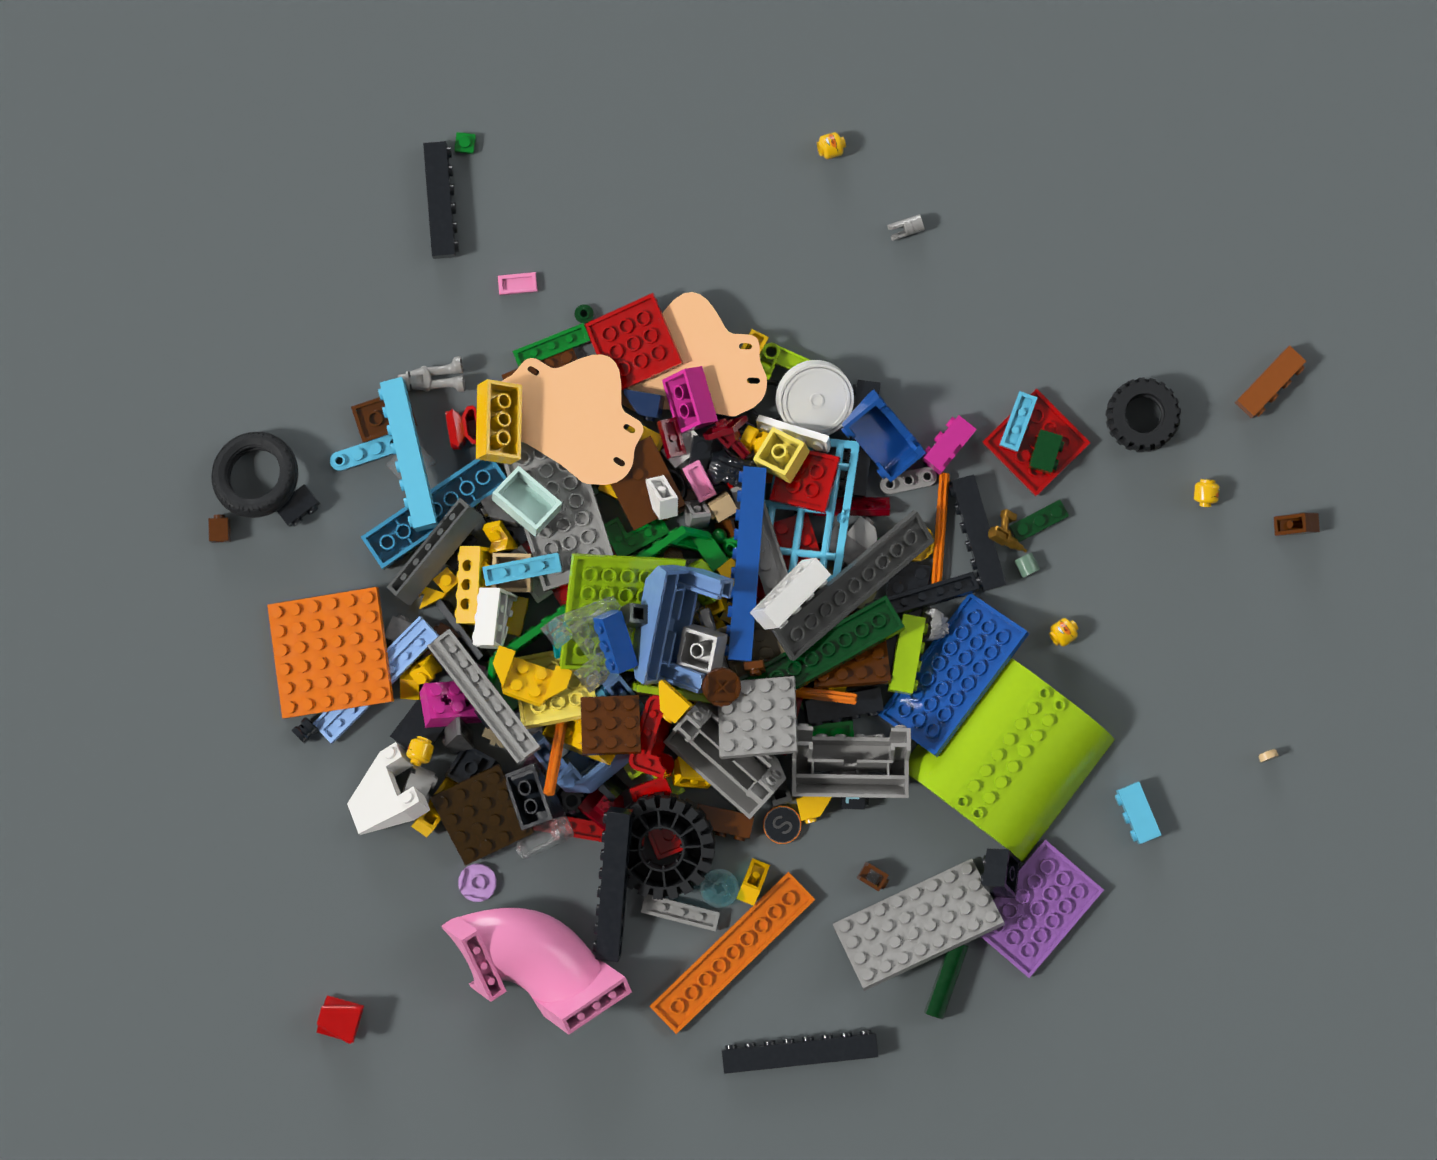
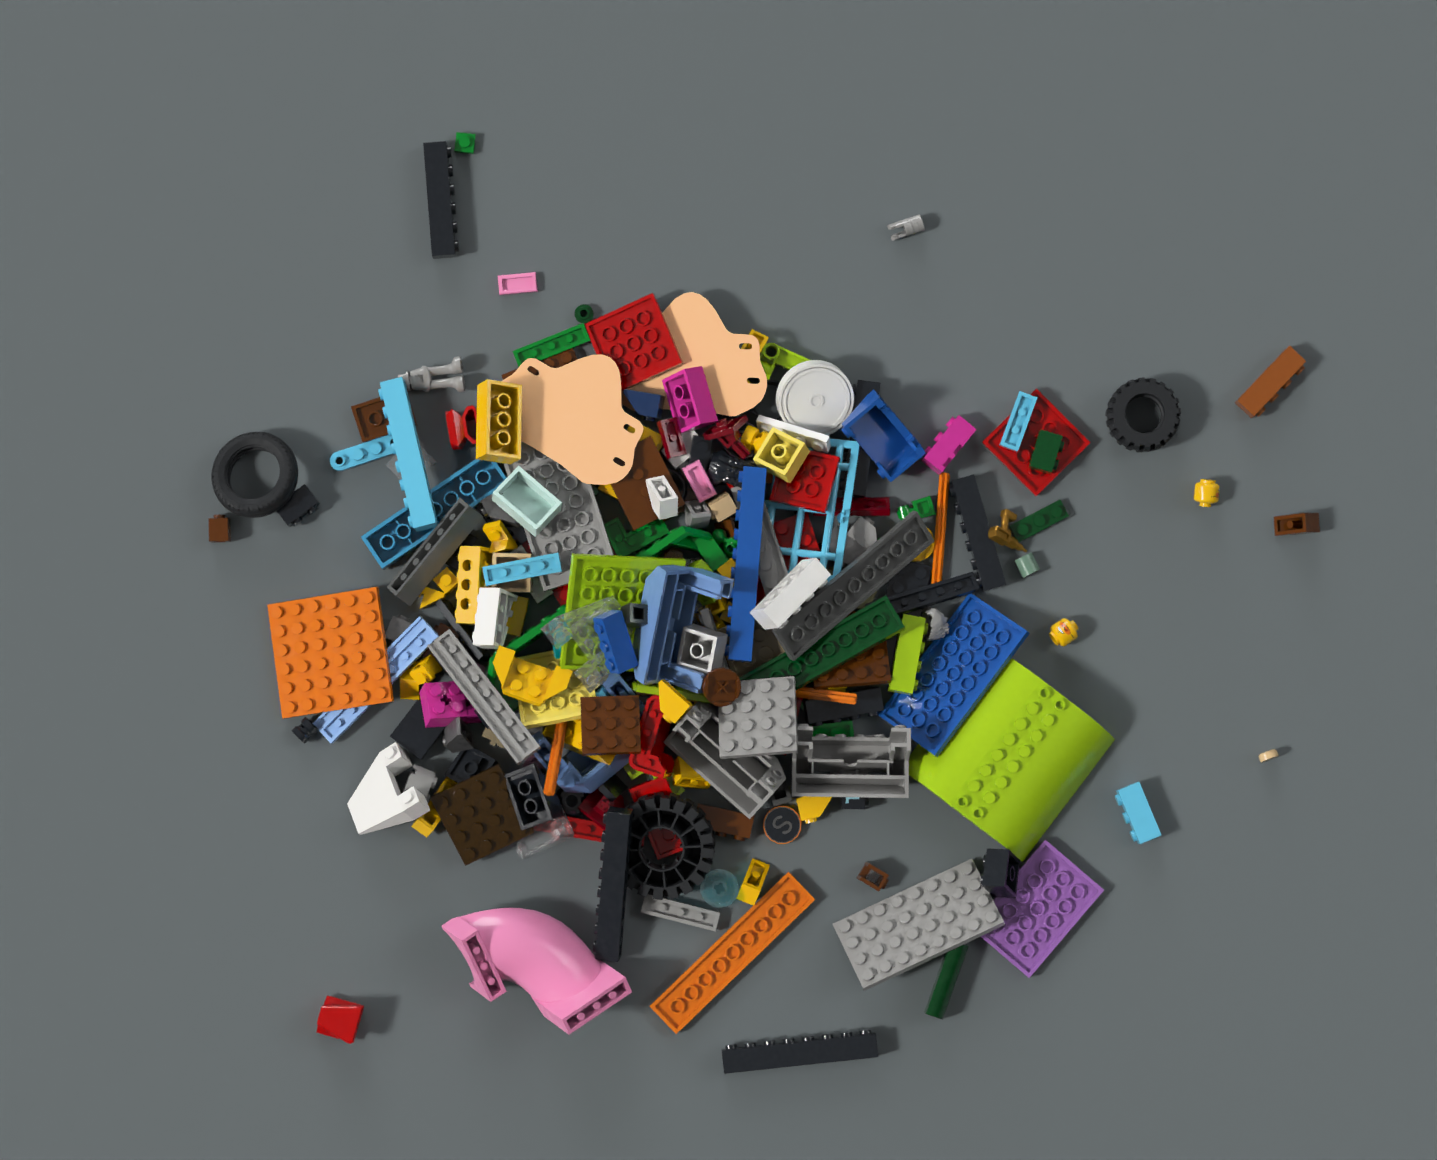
yellow head [406,736,434,766] -> none
lavender tile [458,864,497,902] -> none
reddish brown plate [744,660,766,677] -> none
yellow head [817,132,846,159] -> none
light grey plate [880,467,937,495] -> none
none -> green plate [897,496,936,520]

